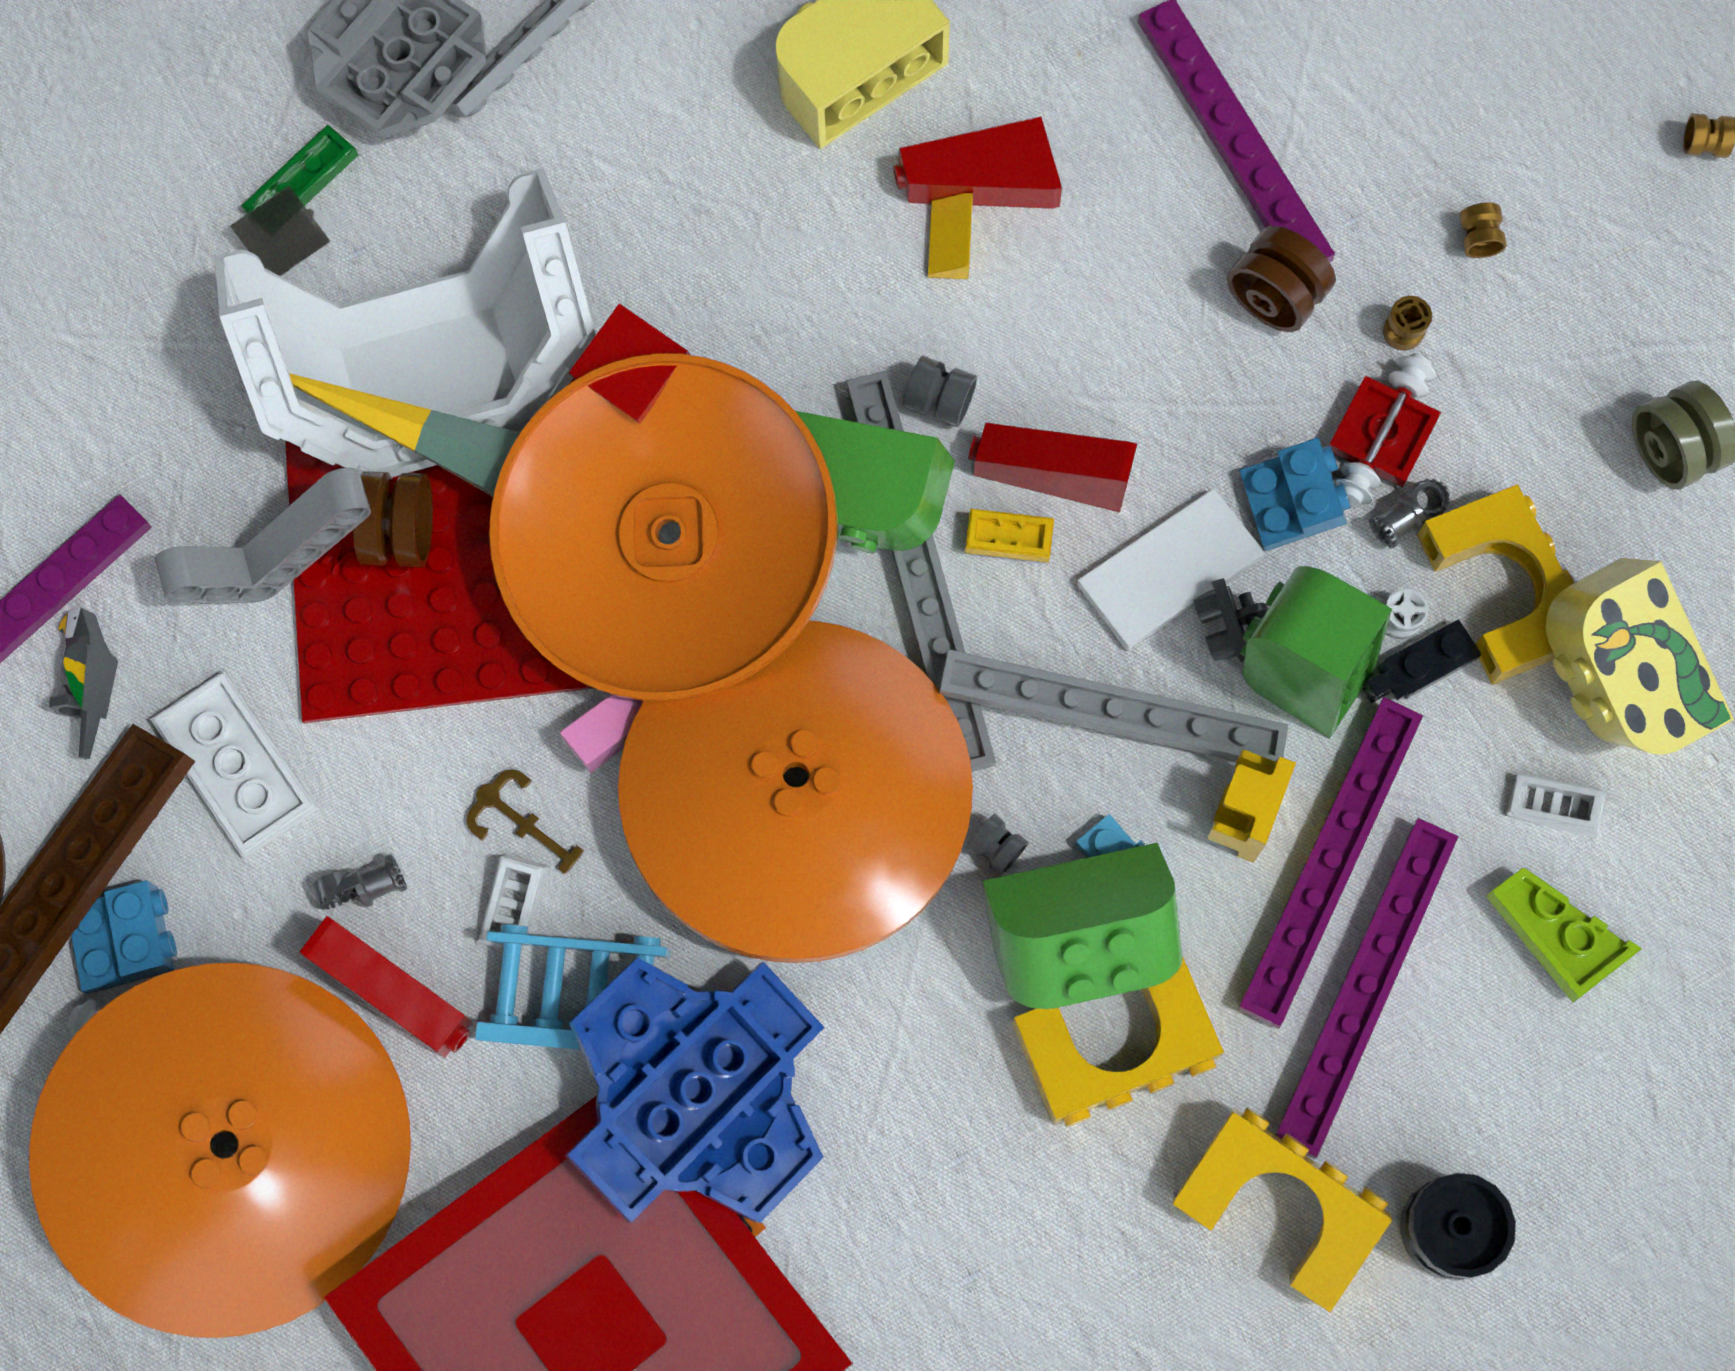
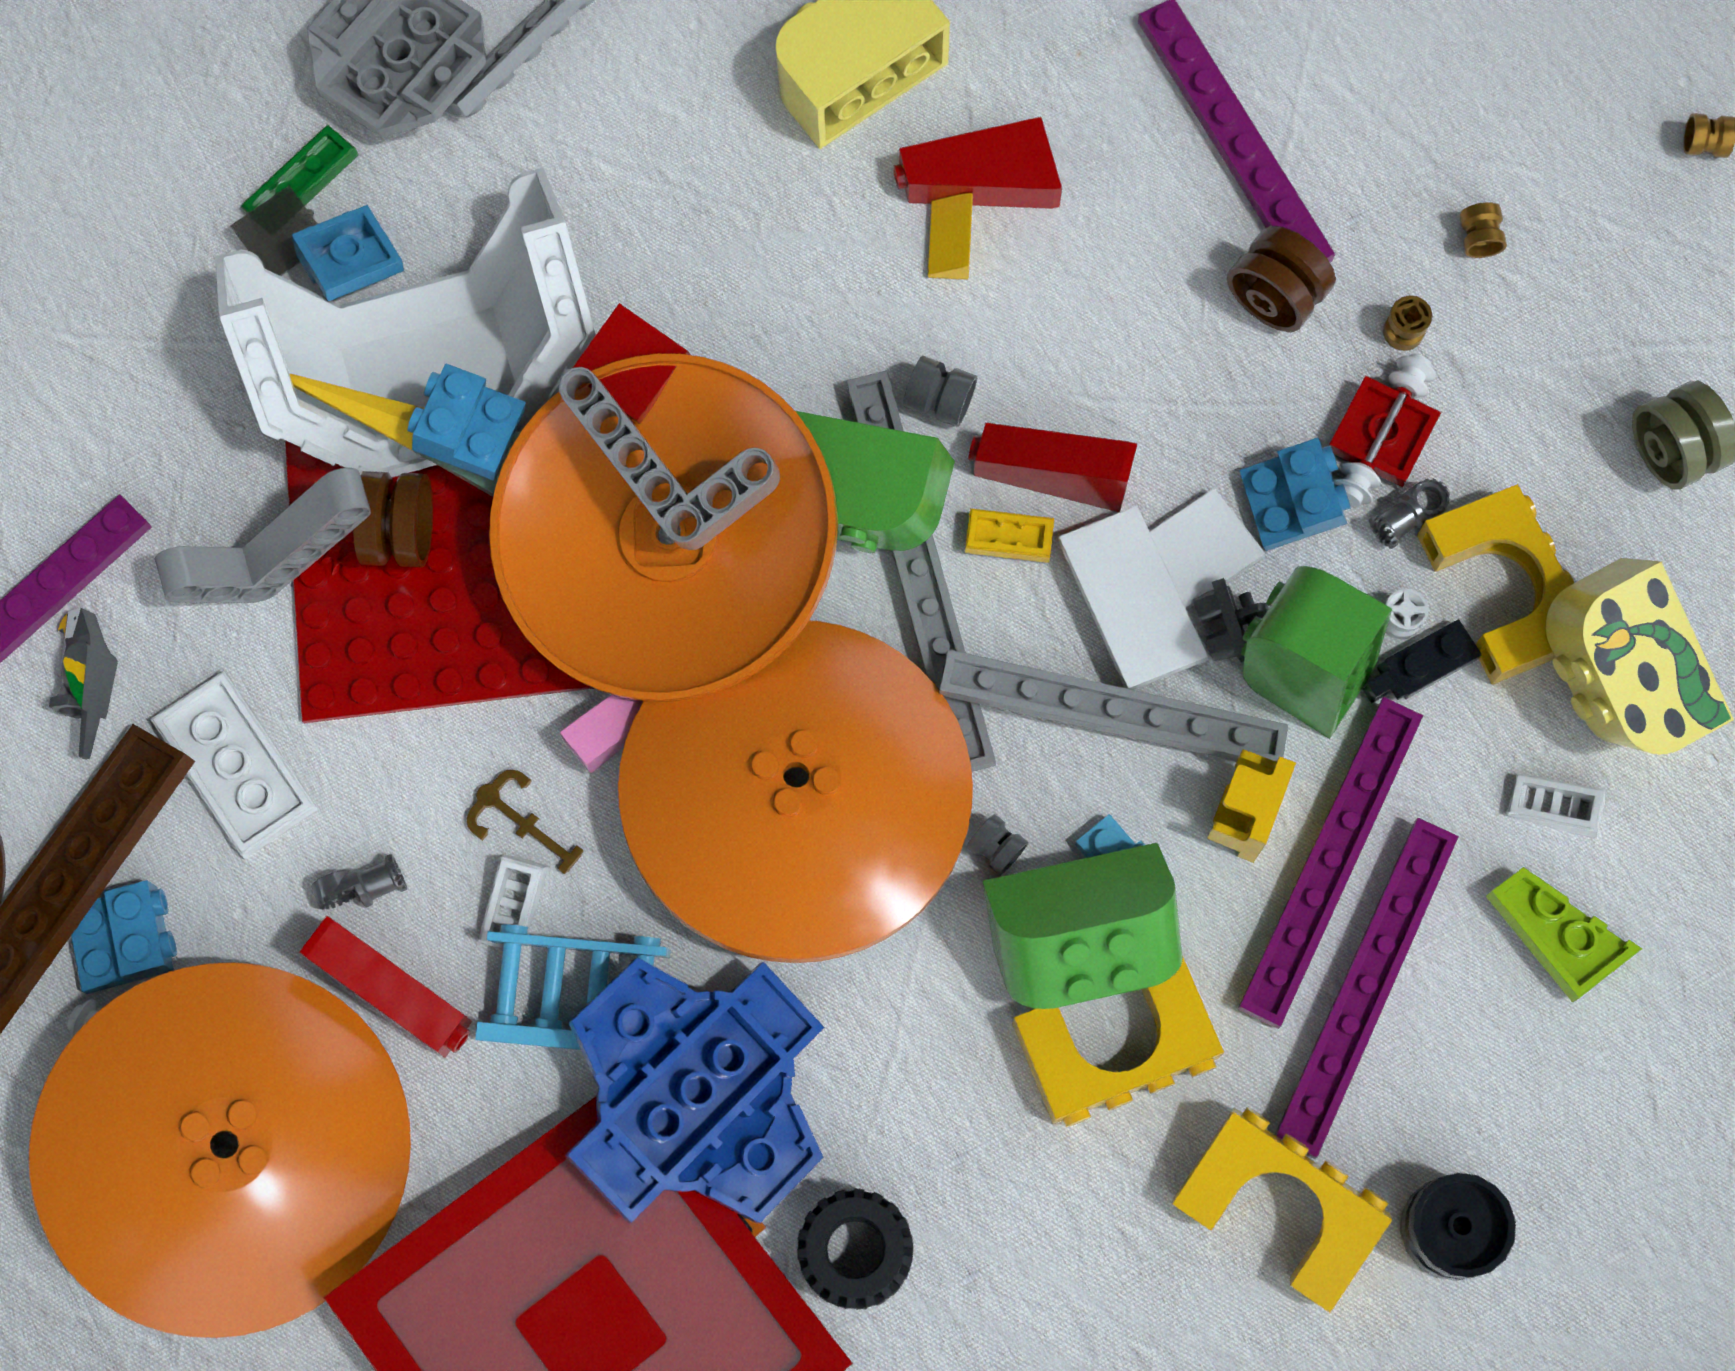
none -> dark azure plate [291,205,404,302]
none -> dark azure plate [408,363,526,481]
none -> light grey beam [559,367,780,550]
none -> black tyre [797,1188,914,1310]
none -> white tile [1058,506,1208,690]

